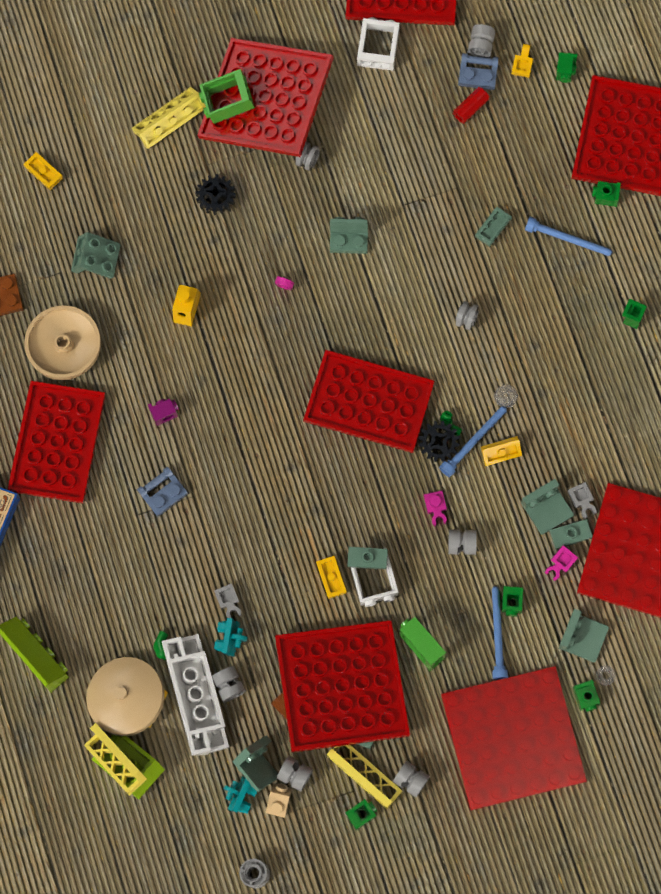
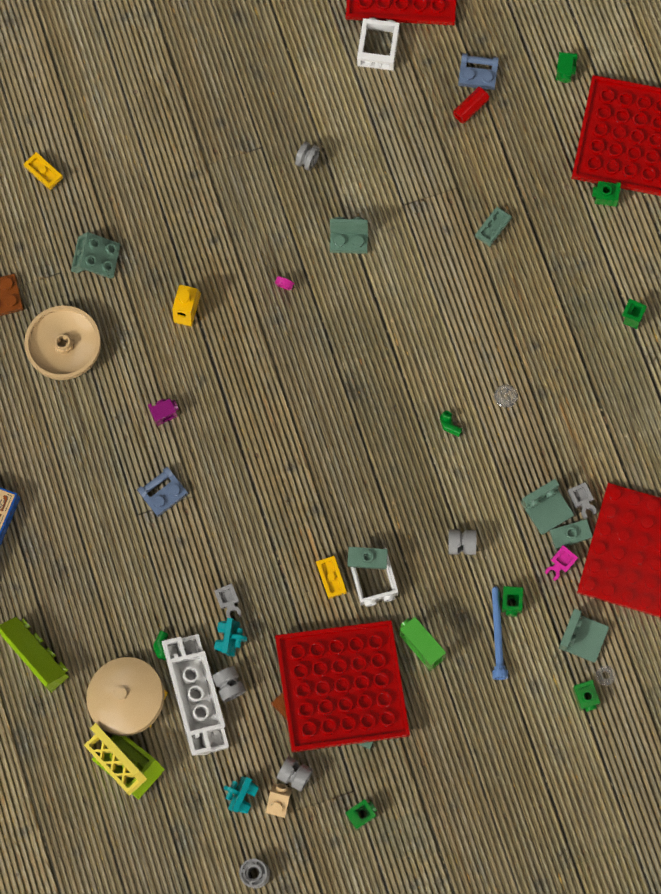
red plate [7,381,106,504] -> none
light yellow fence [131,87,206,149] -> none
black gear [195,174,236,215] -> none
red plate [197,38,334,157] -> none
bright green window [199,69,255,124] -> none
sand green bracket [232,735,278,792] -> none
red plate [303,350,435,453] -> none
light yellow fence [327,745,402,809] -> none
light grey wheel [393,761,430,798] -> none
black gear [419,421,460,462] -> none
dark pink plate [424,491,447,527] -> none
medium blue piece [439,406,507,477] -> none
red plate [441,666,587,811] -> none
light grey wheel [455,301,479,330] -> none
light grey wheel [468,24,495,58] -> none
yellow plate [481,436,522,466] -> none
yellow plate [511,44,533,78] -> none
medium blue piece [525,216,612,256] -> none

